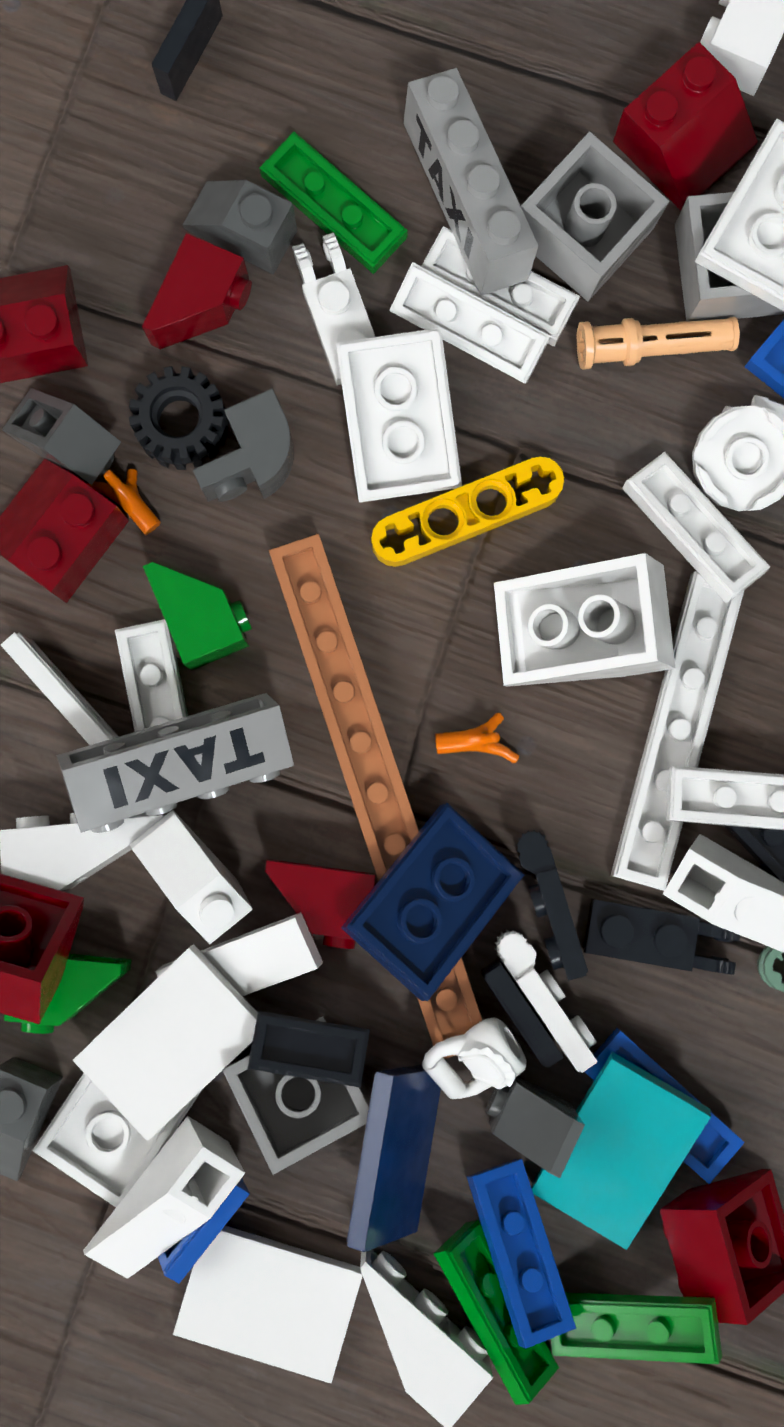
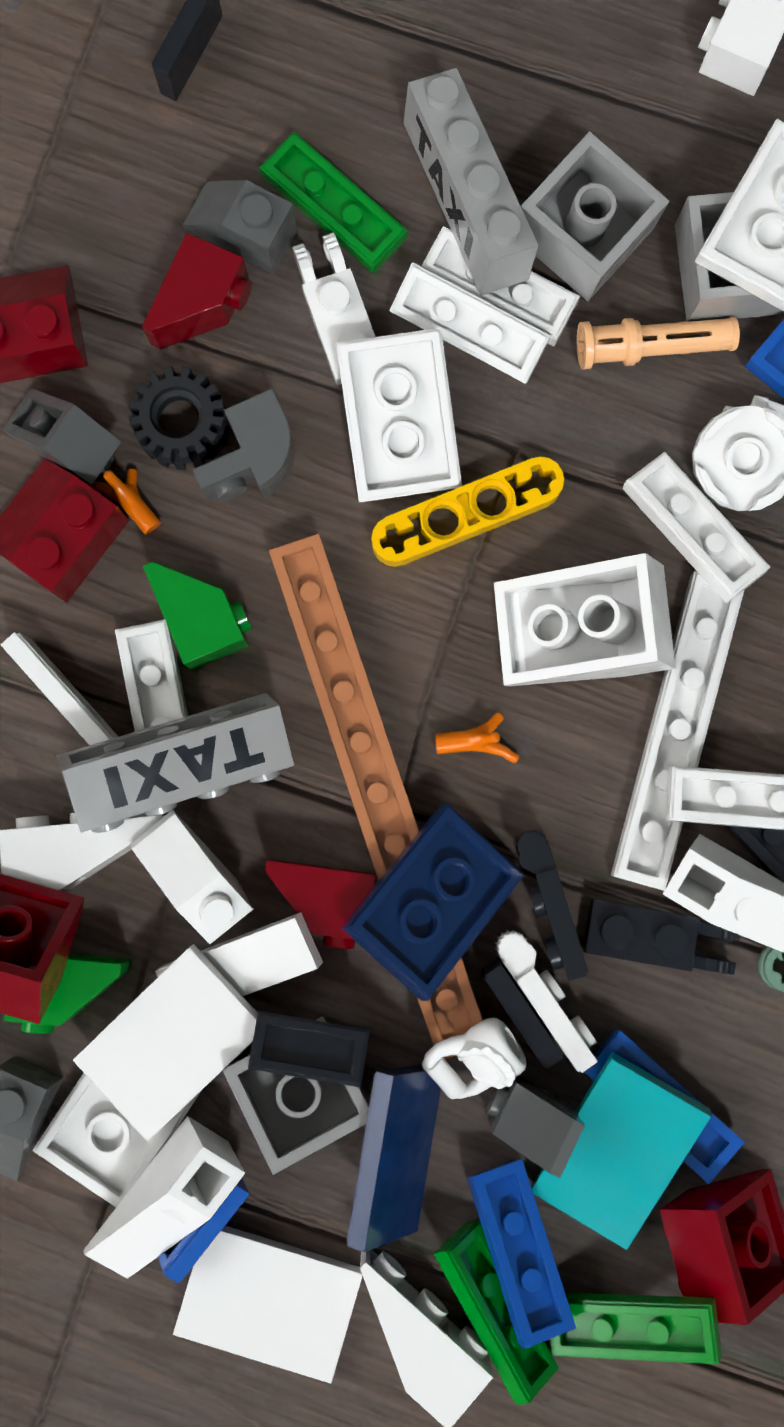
dark red slope [613,42,758,211] -> none

